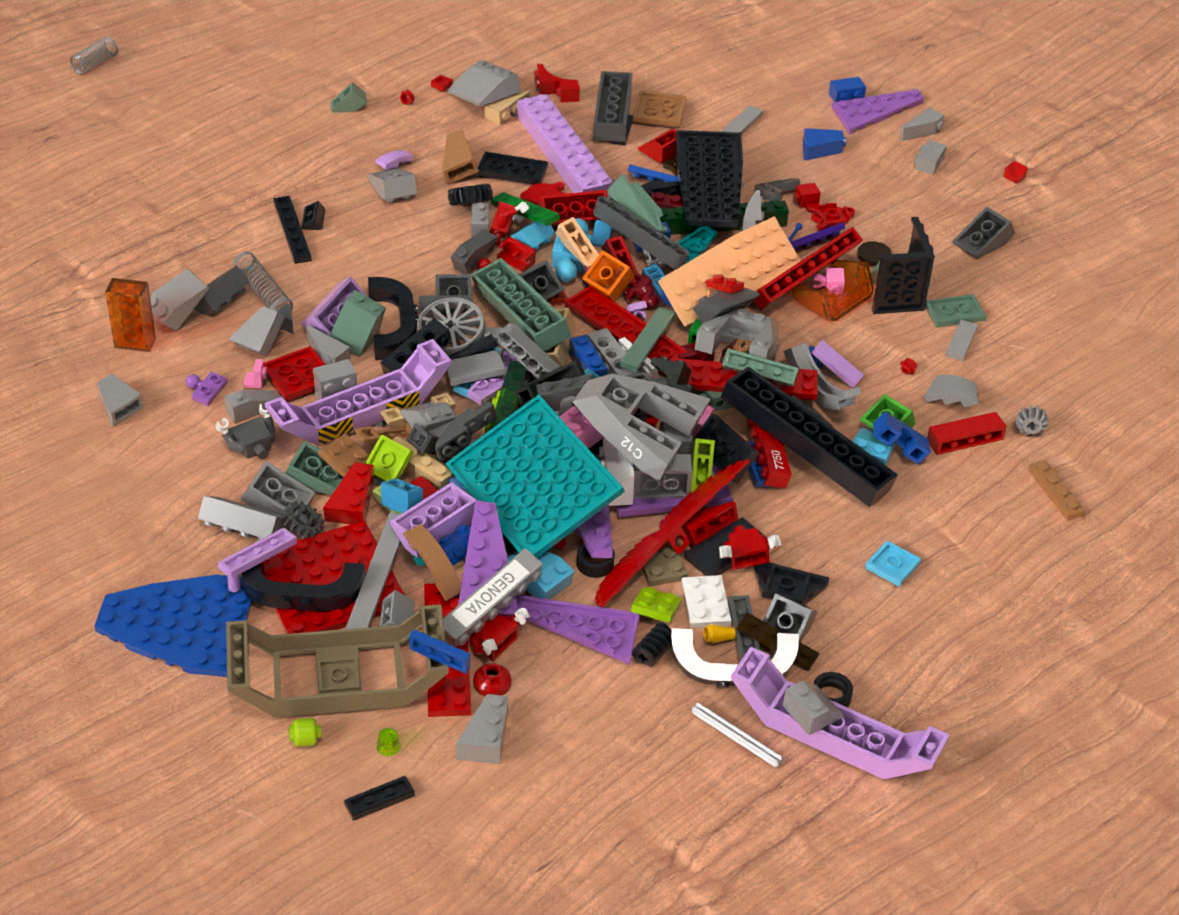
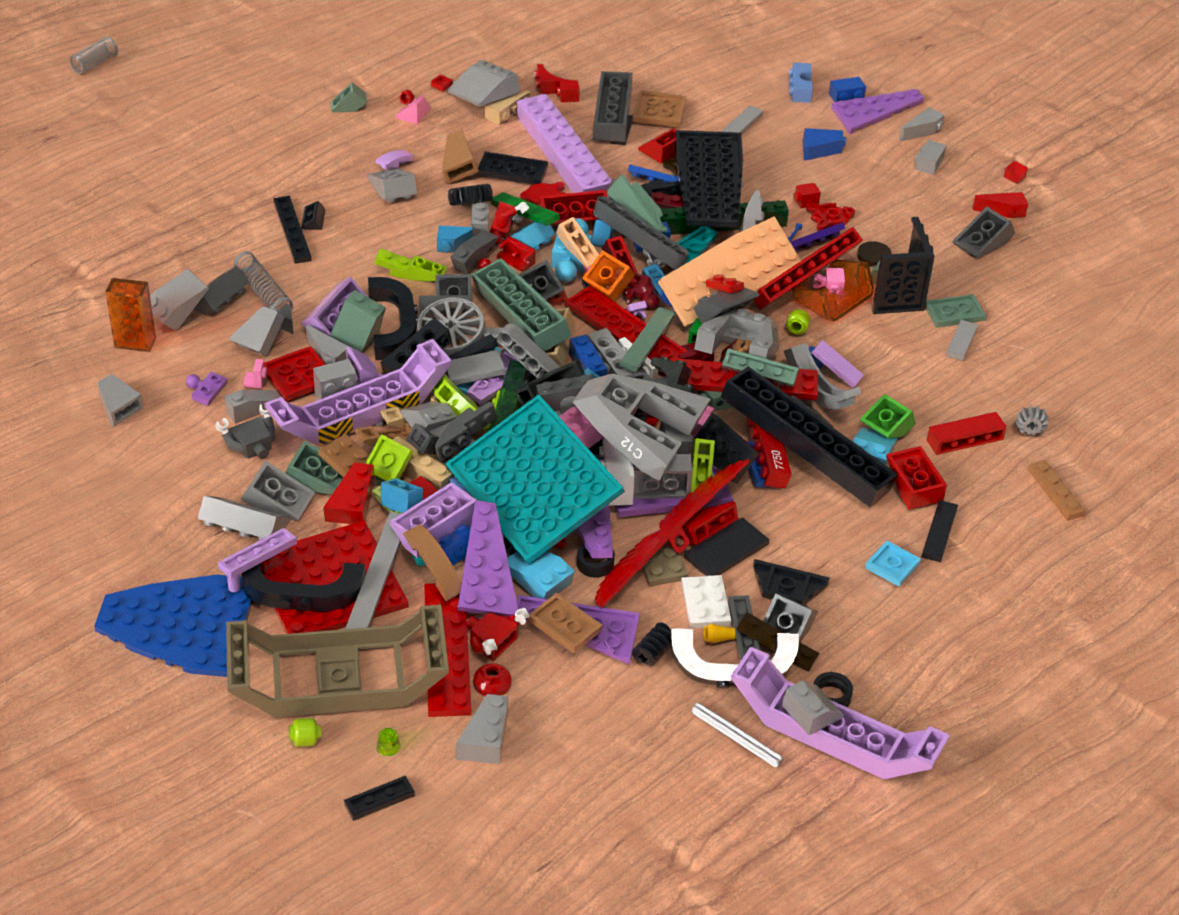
dark grey gear [282,501,325,539] -> none
light grey brick [380,590,415,626] -> none
blue plate [409,630,470,674] -> none
light grey brick [443,548,543,648] -> none
lime plate [631,587,682,623] -> none
red torso [719,525,782,570] -> none
dark grey beam [754,178,800,201] -> none
blue arch [873,411,931,464] -> none
red plate [900,358,917,375] -> none
light grey slope [923,375,979,407] -> none
none -> lavender slope [346,347,382,385]
none -> lime slope [374,248,447,282]
none -> bright pink slope [395,95,431,124]
none -> lime slope [432,373,479,433]
none -> dark azure slope [437,225,473,252]
none -> medium nougat plate [528,593,603,653]
none -> lime head [786,309,811,335]
none -> medium blue arch [789,63,813,103]
none -> red slope [886,446,947,510]
none -> black tile [922,500,958,562]
none -> red slope [972,192,1028,218]

